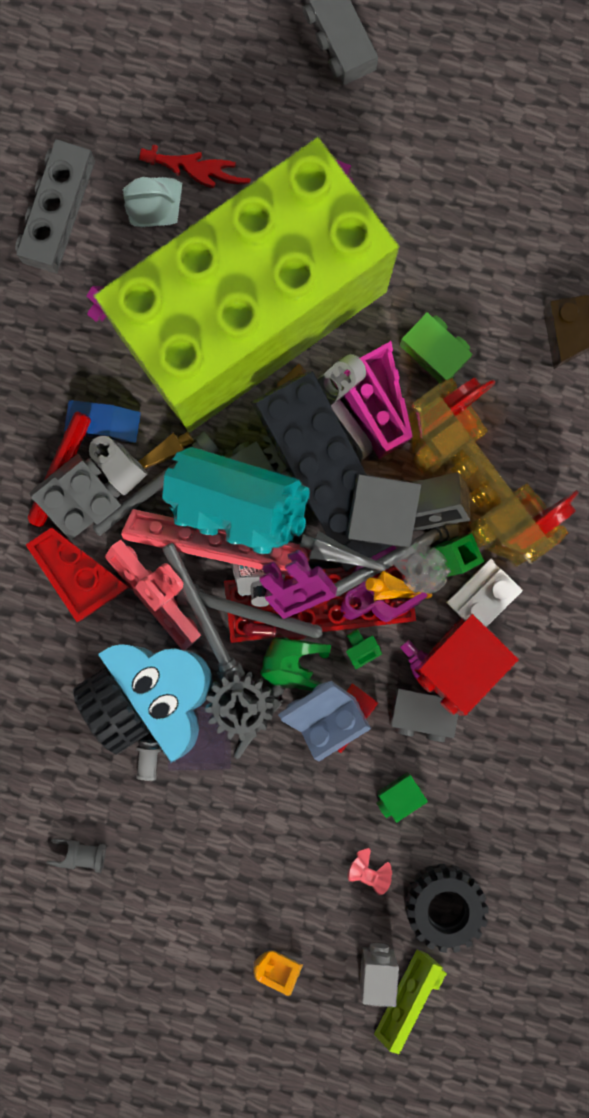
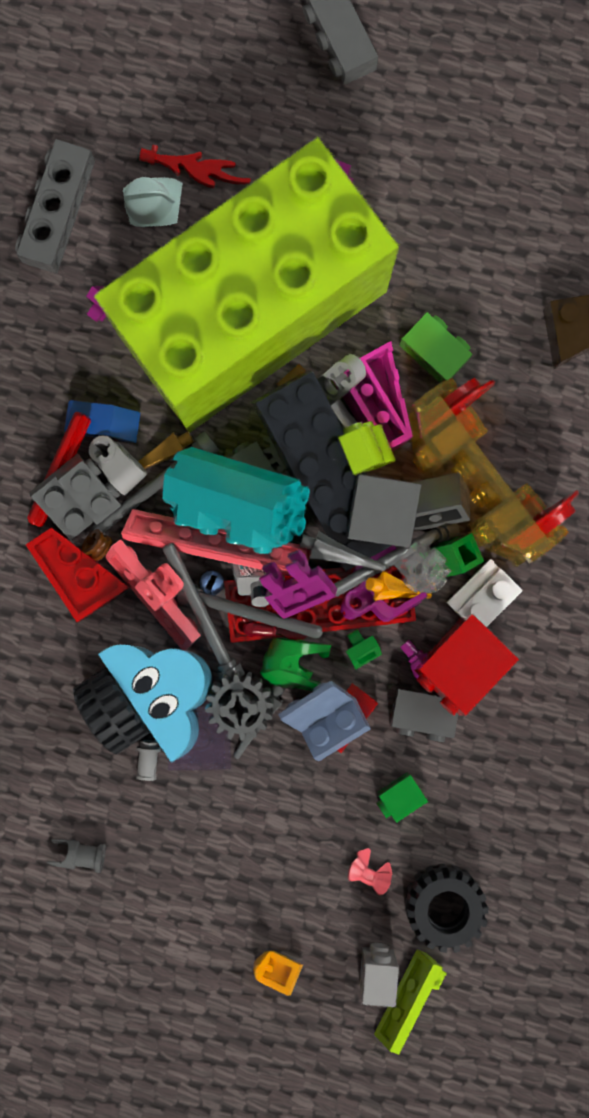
none -> reddish brown bush [82,529,112,561]
none -> medium blue hinge [199,570,224,595]
none -> lime brick [339,421,396,475]

